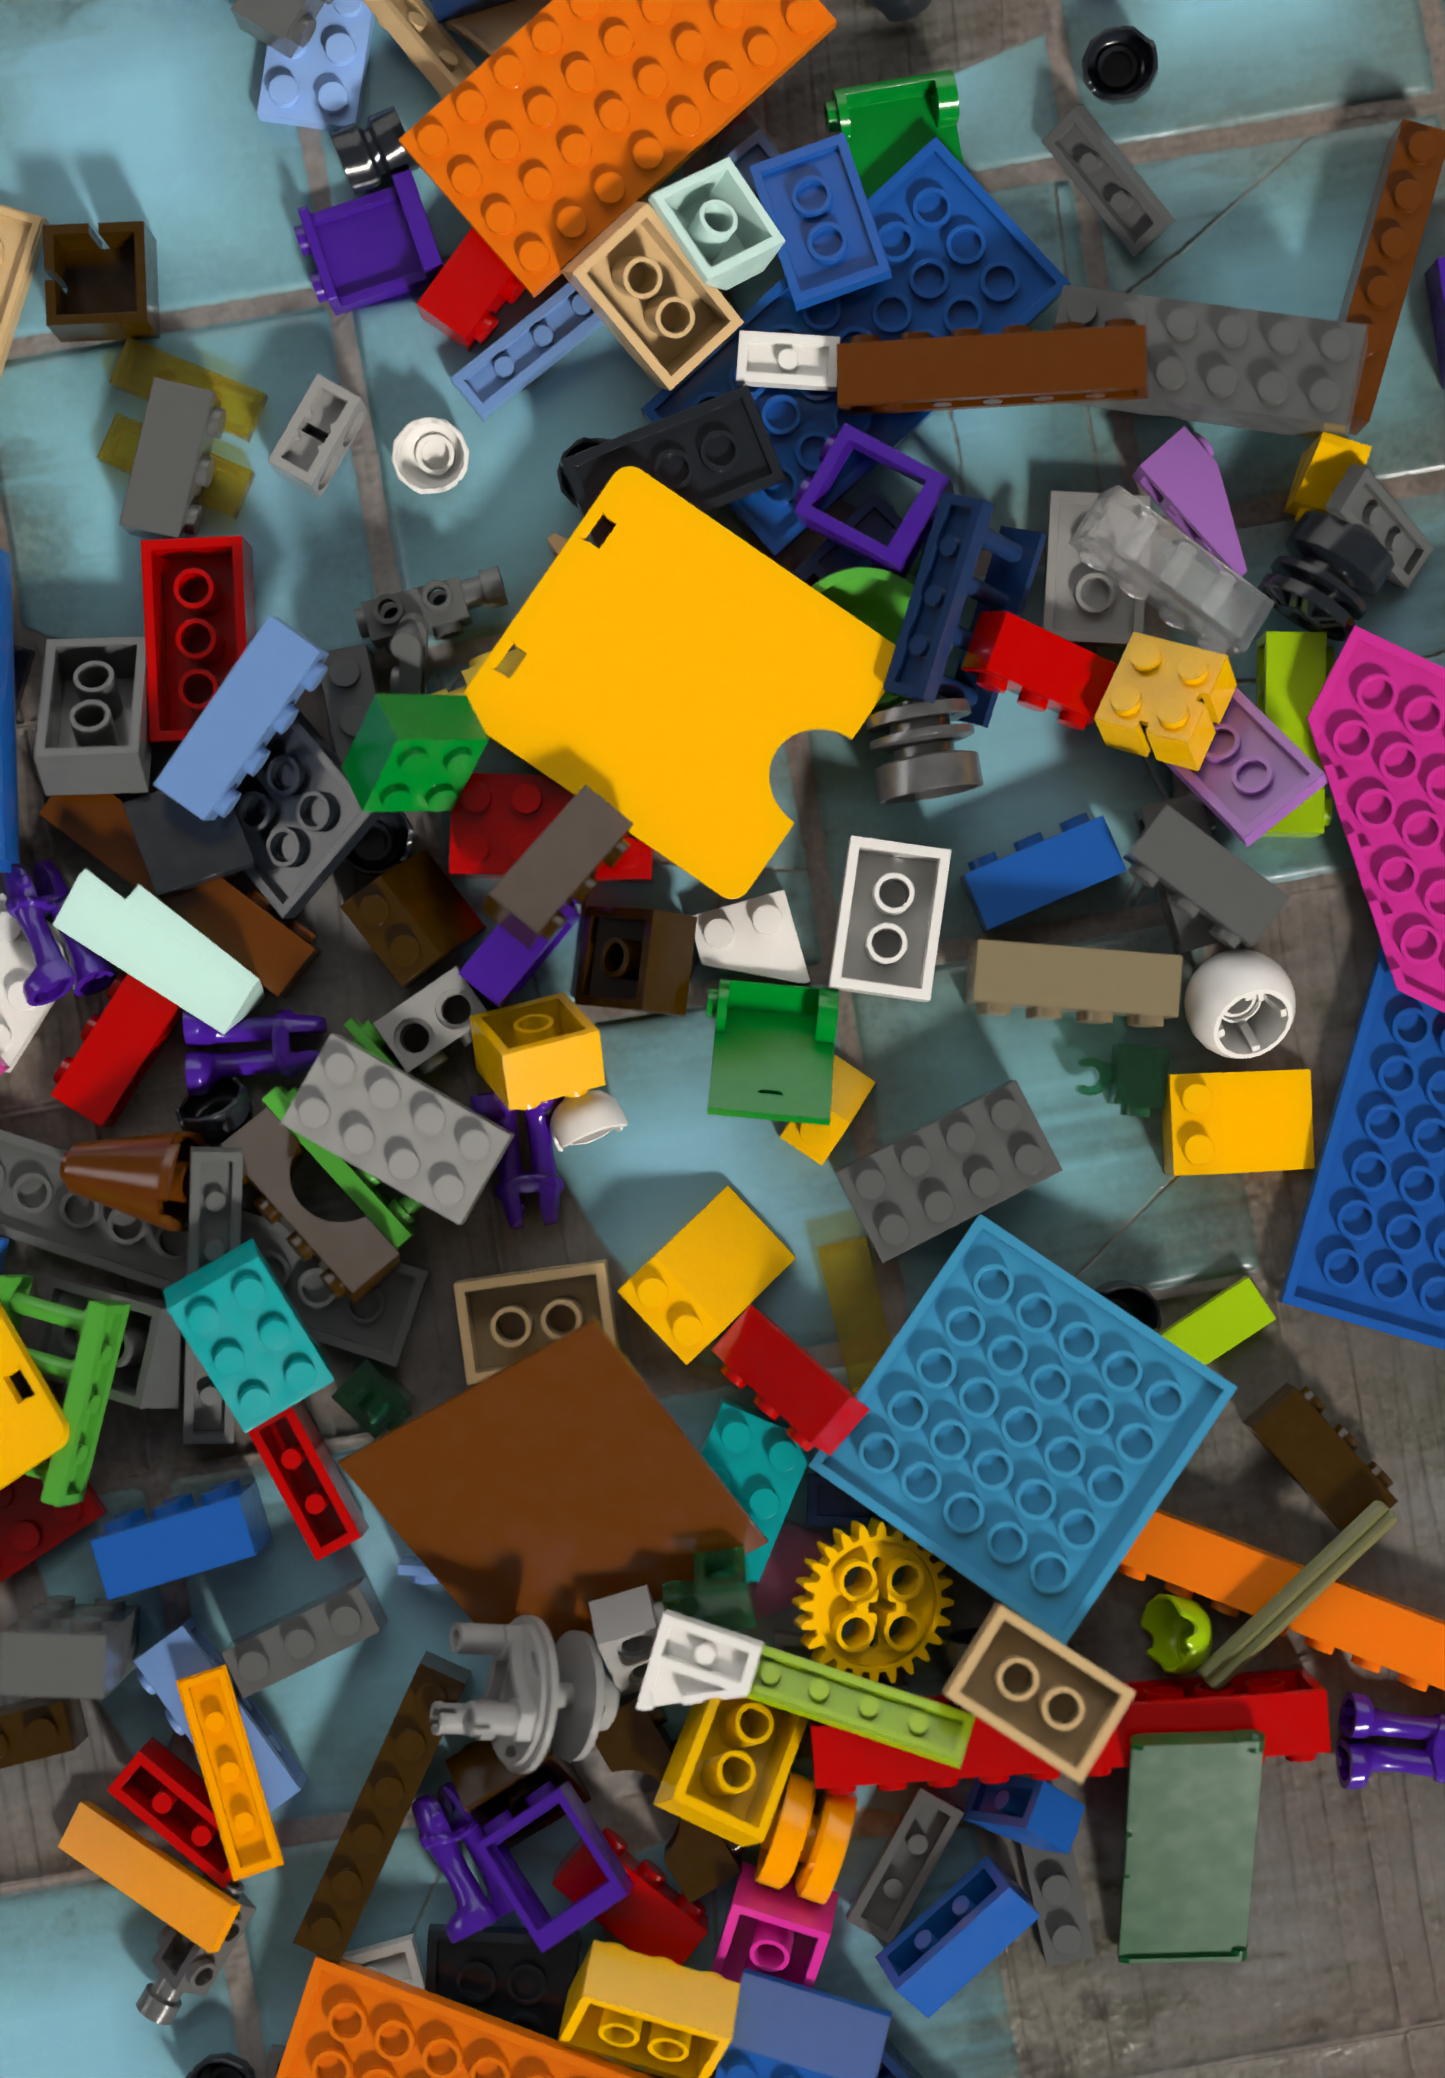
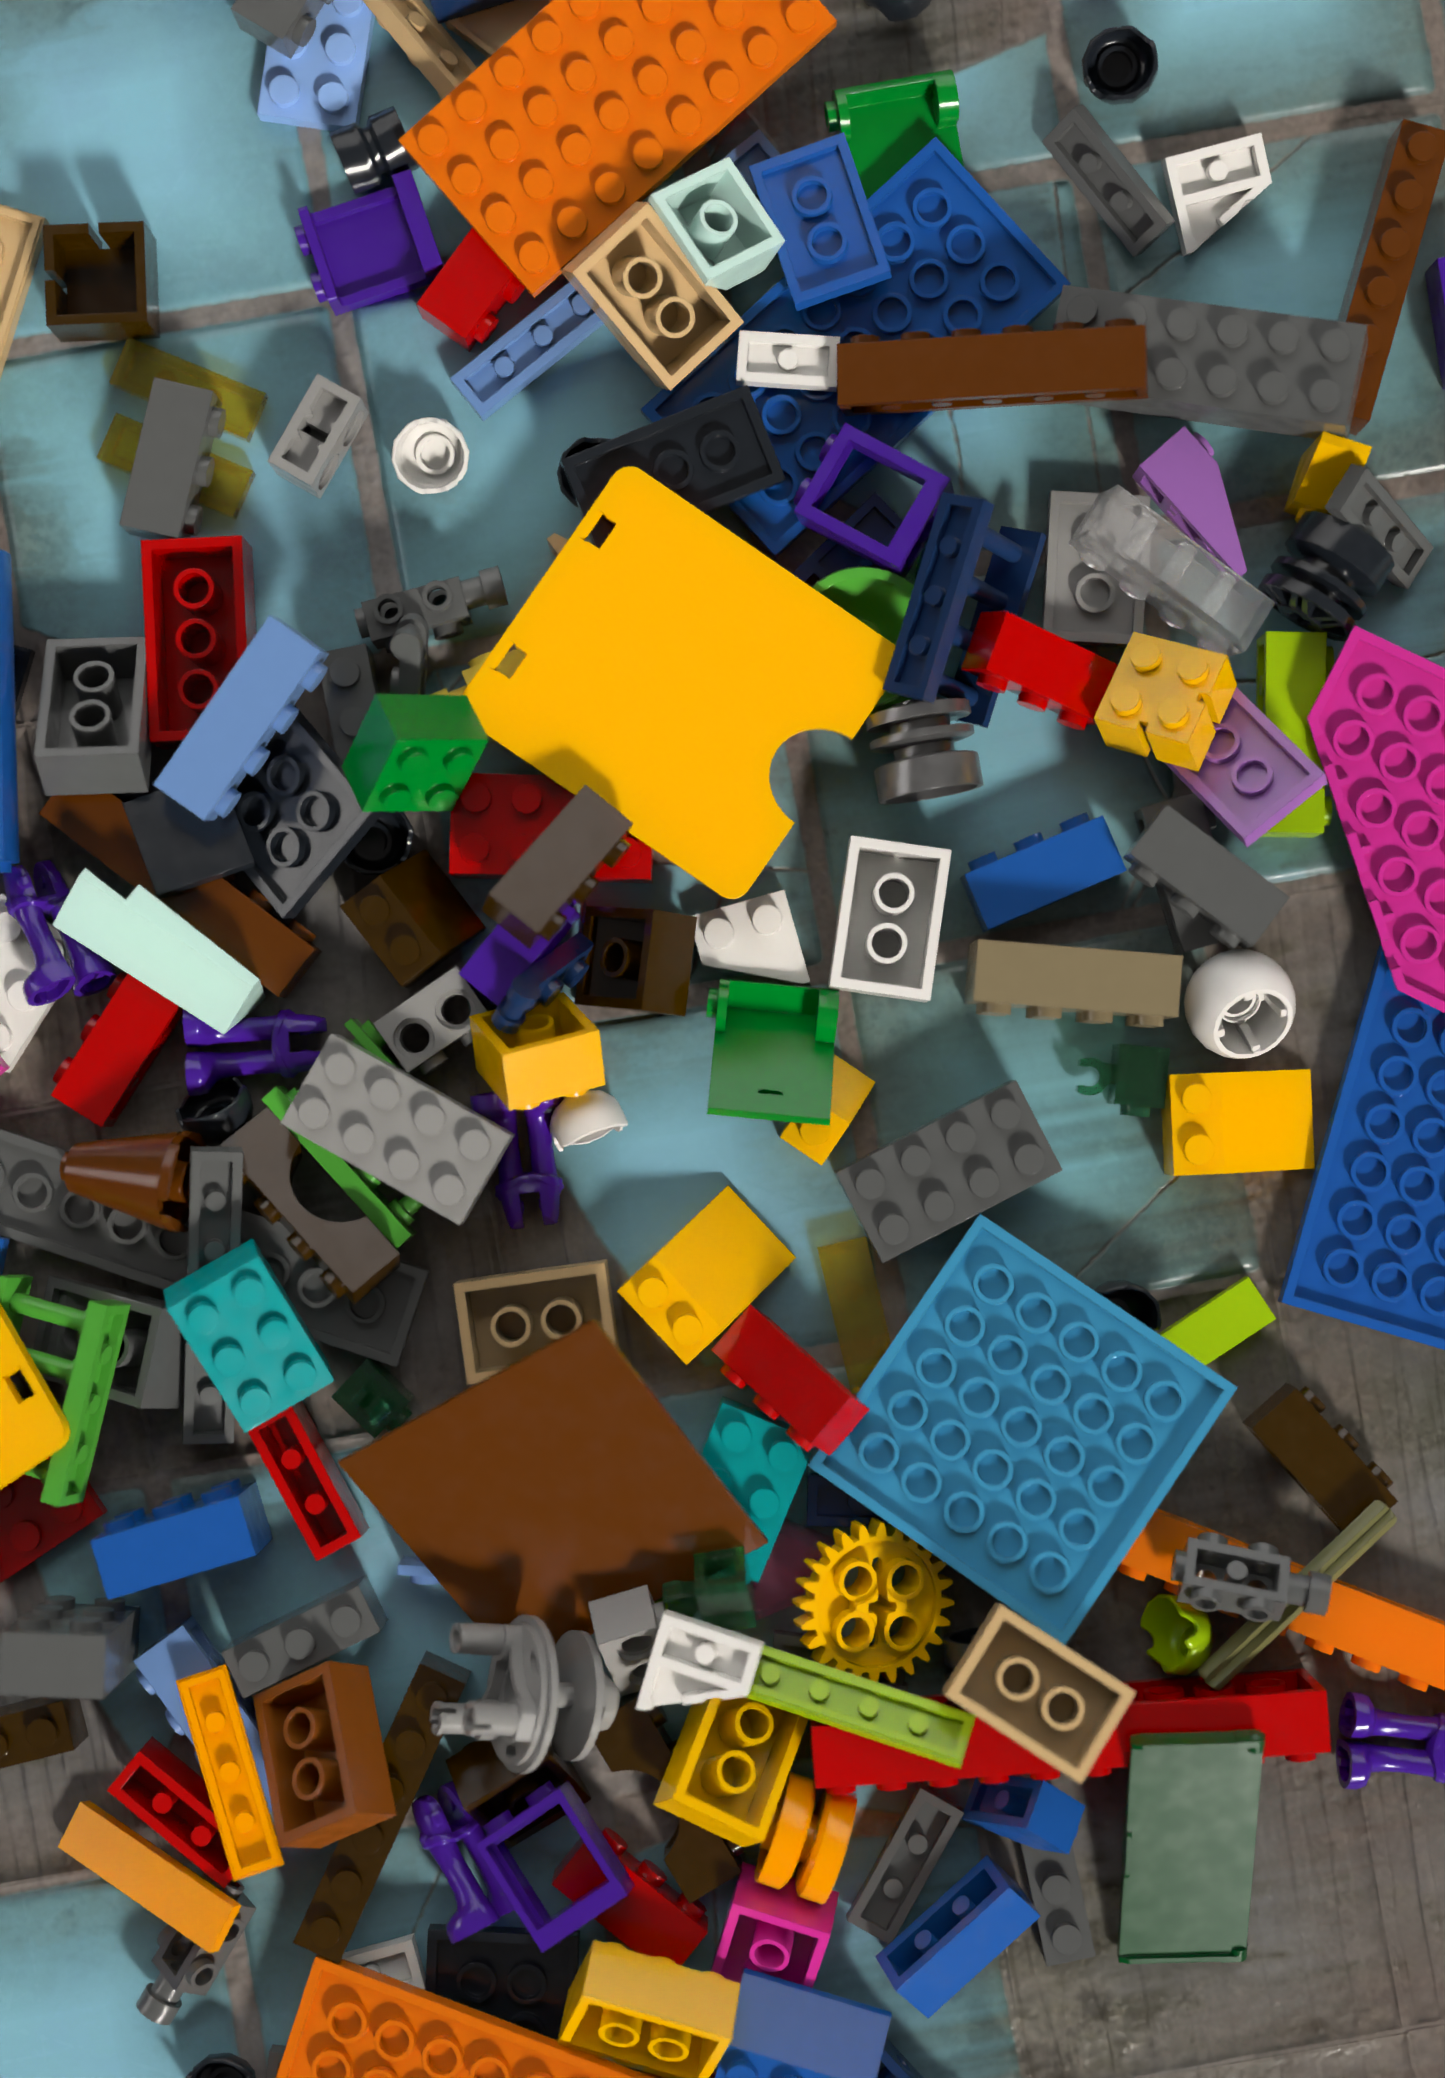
none -> dark orange brick [253,1661,397,1849]
none -> dark blue plate [492,932,594,1034]
none -> white wing [1161,133,1272,257]
none -> dark grey brick [1170,1532,1332,1622]

